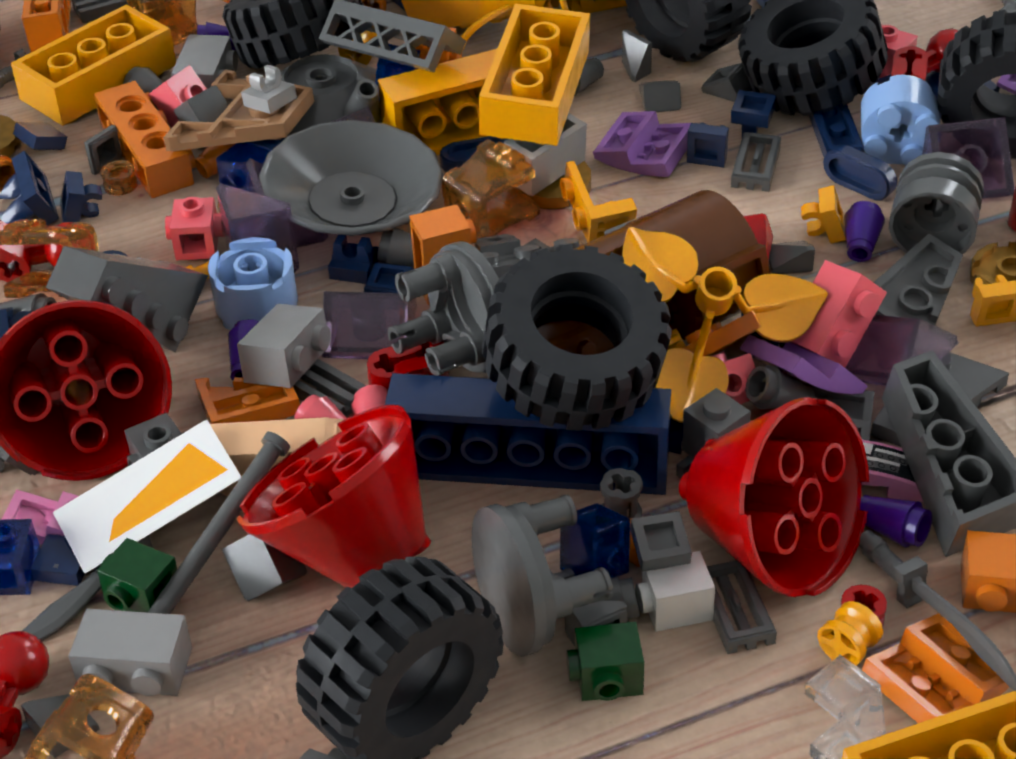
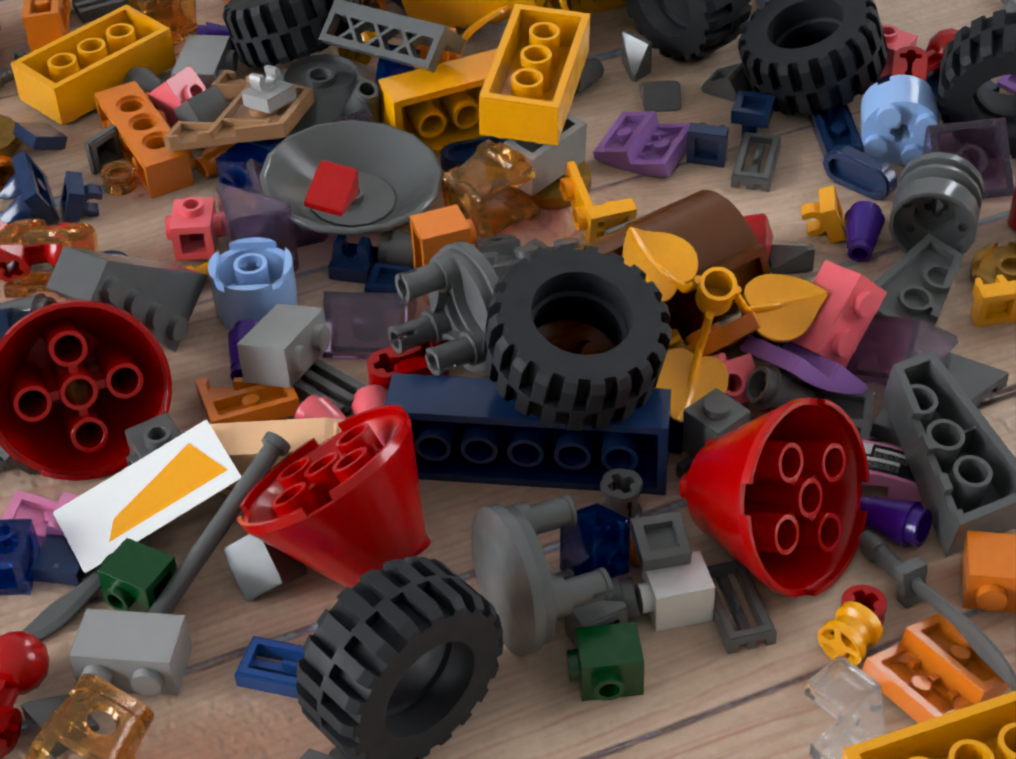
none -> blue tile [234,636,305,699]
none -> red slope [304,160,359,217]

